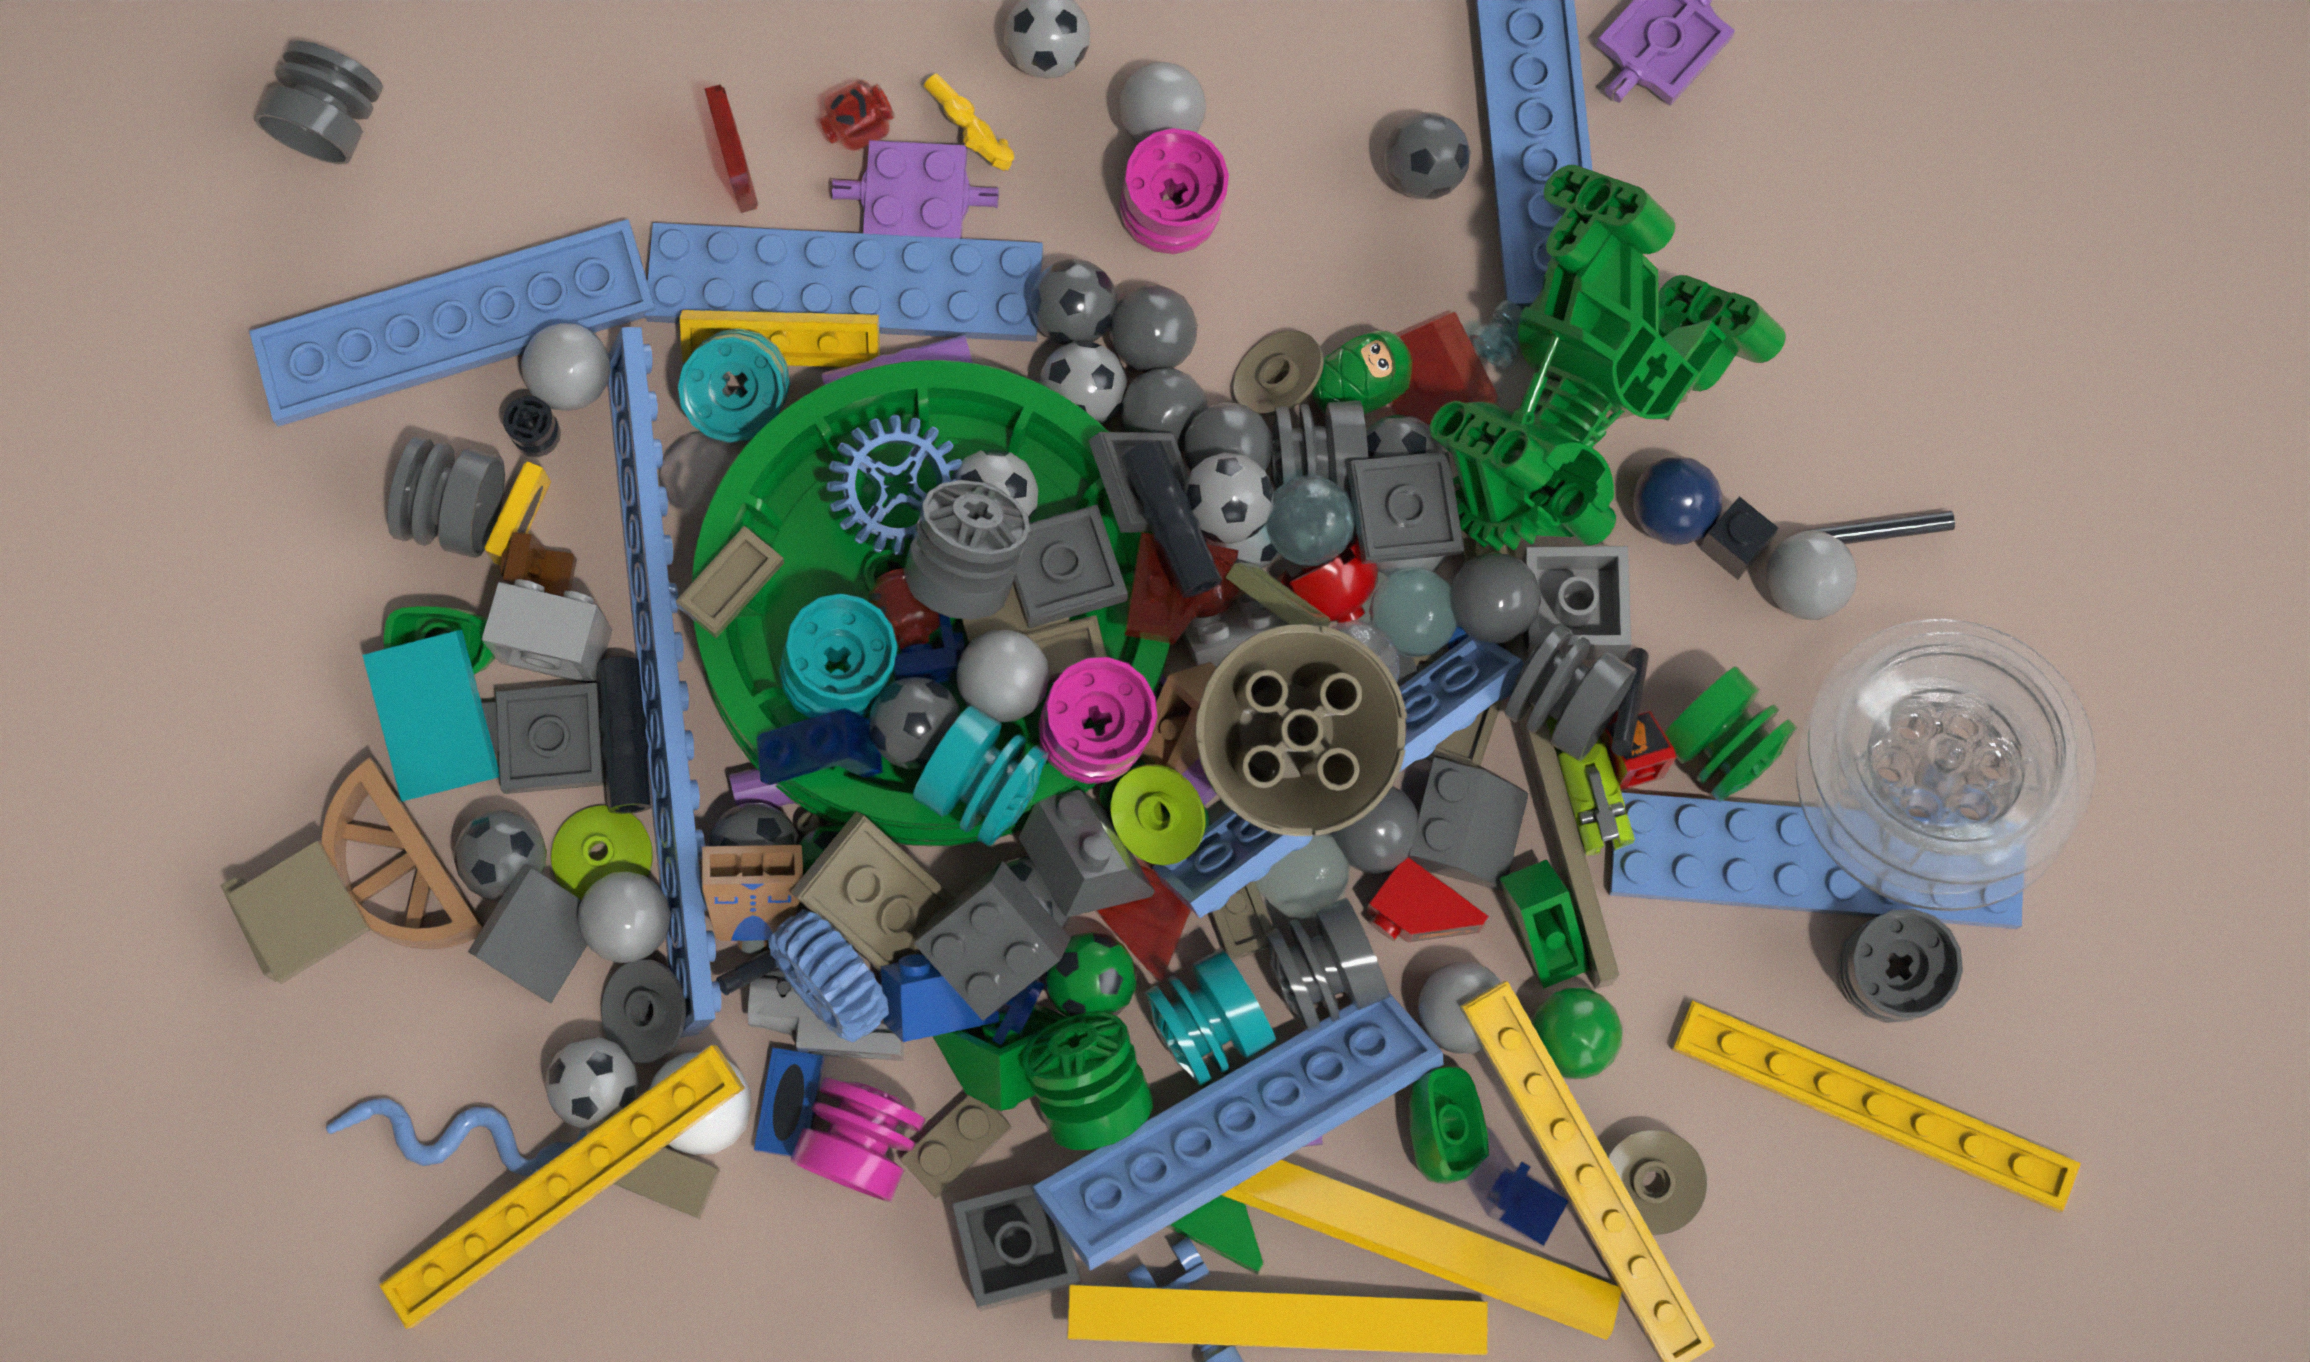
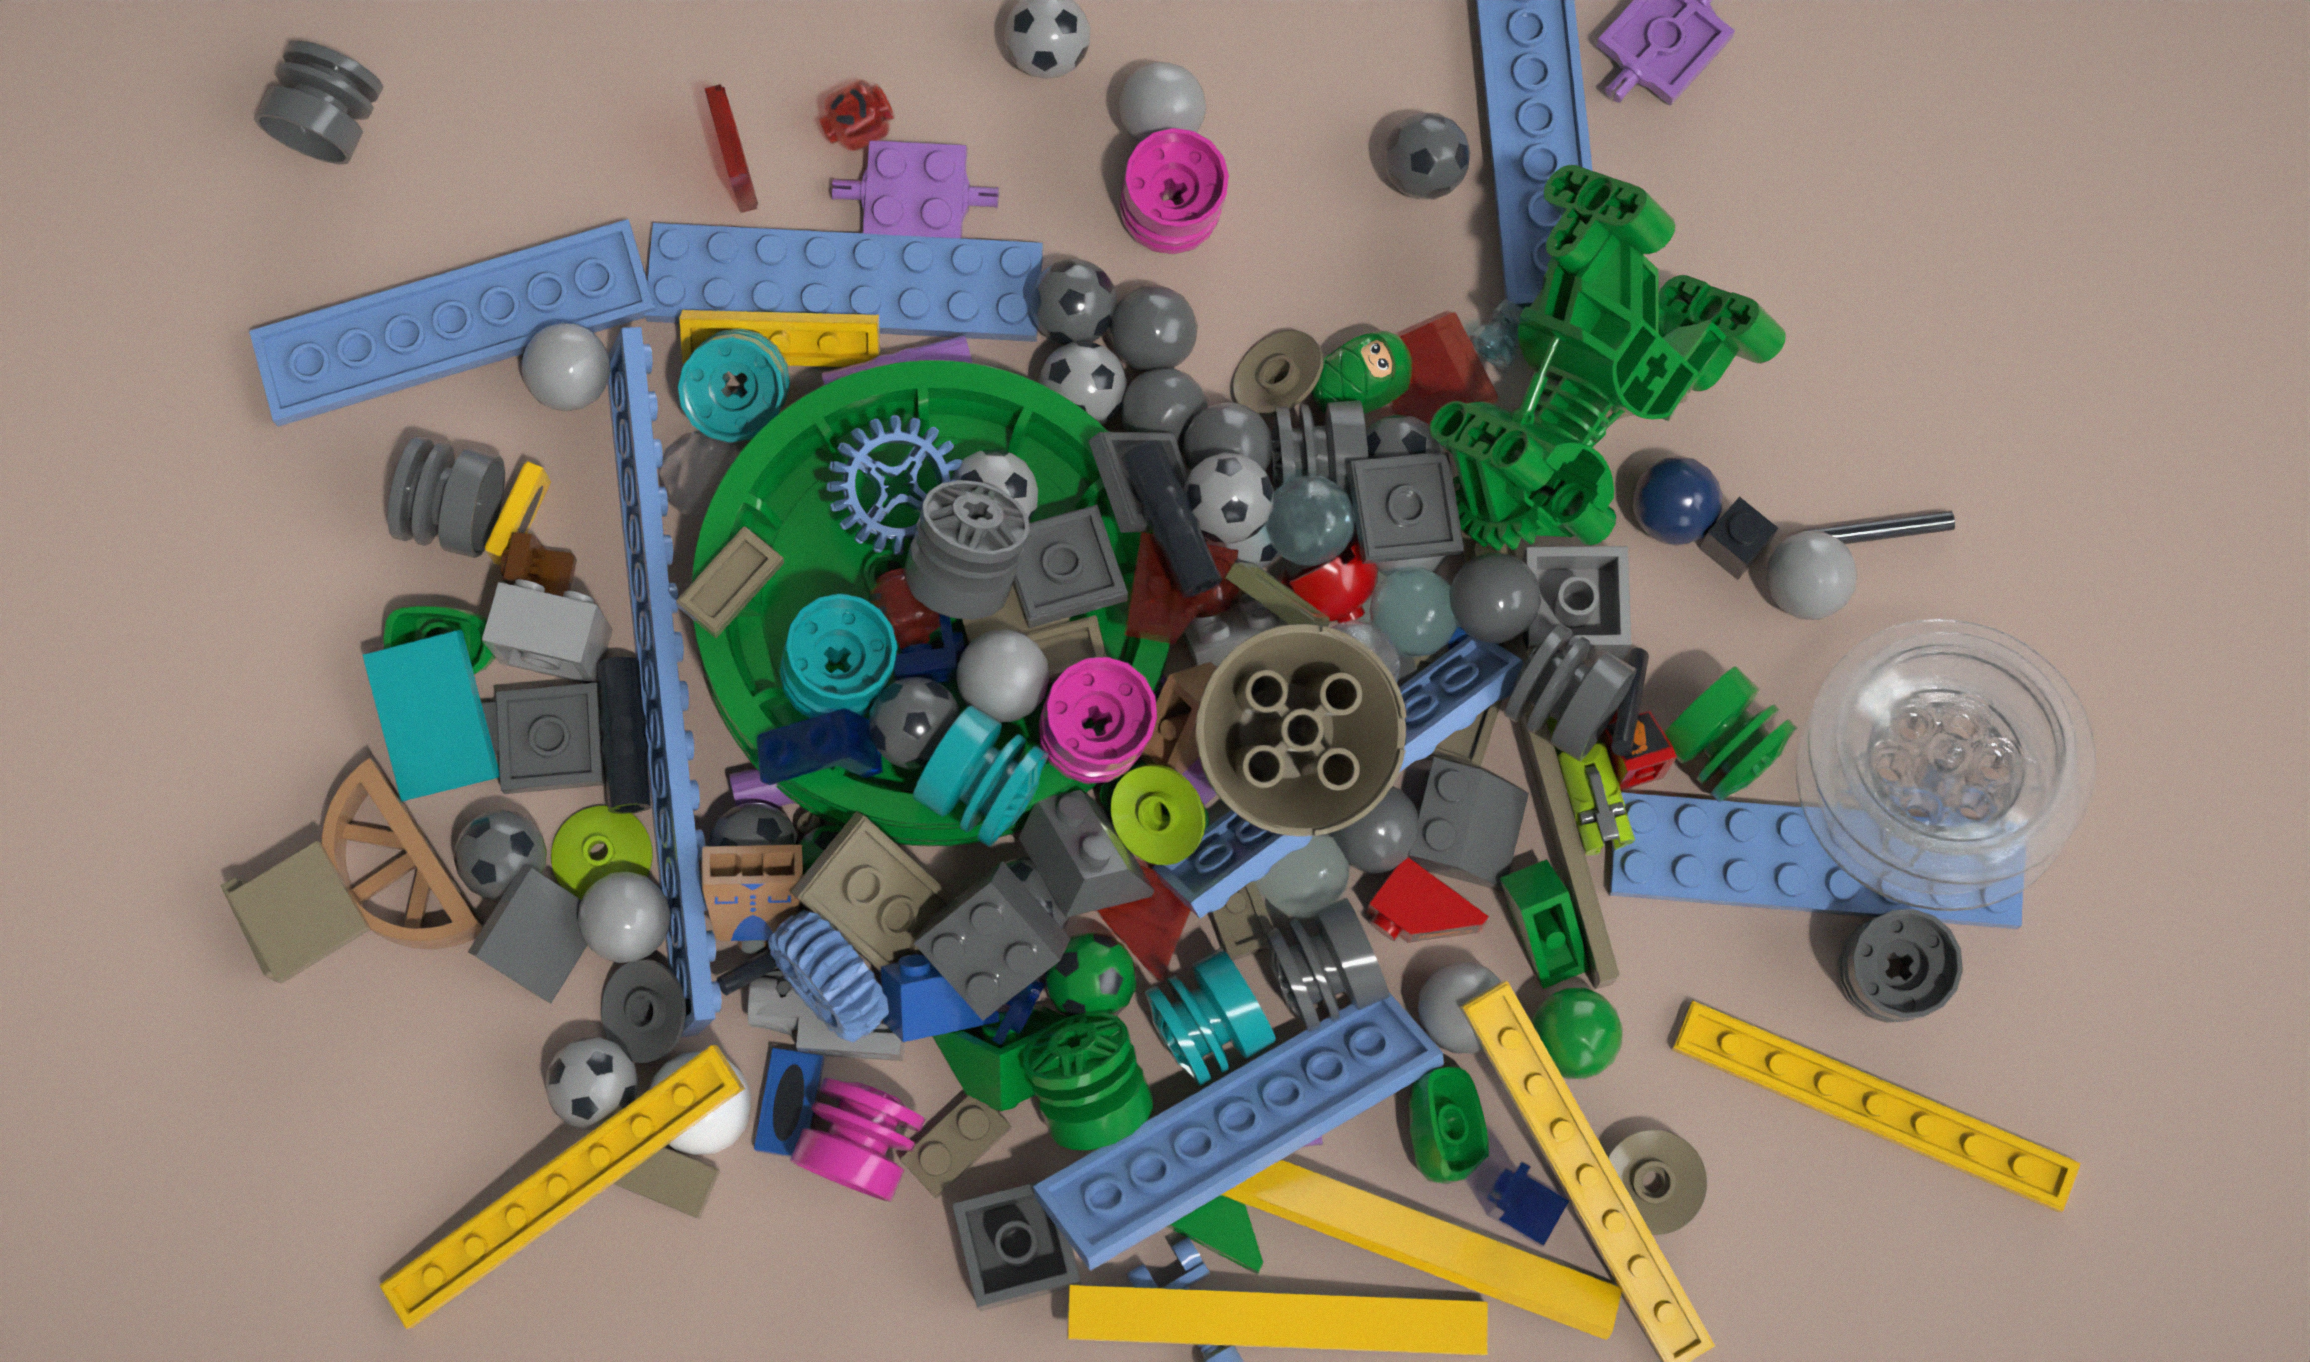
medium blue animal [326,1098,586,1176] -> none
black wheel [503,396,561,457] -> none
yellow animal [924,73,1015,171] -> none

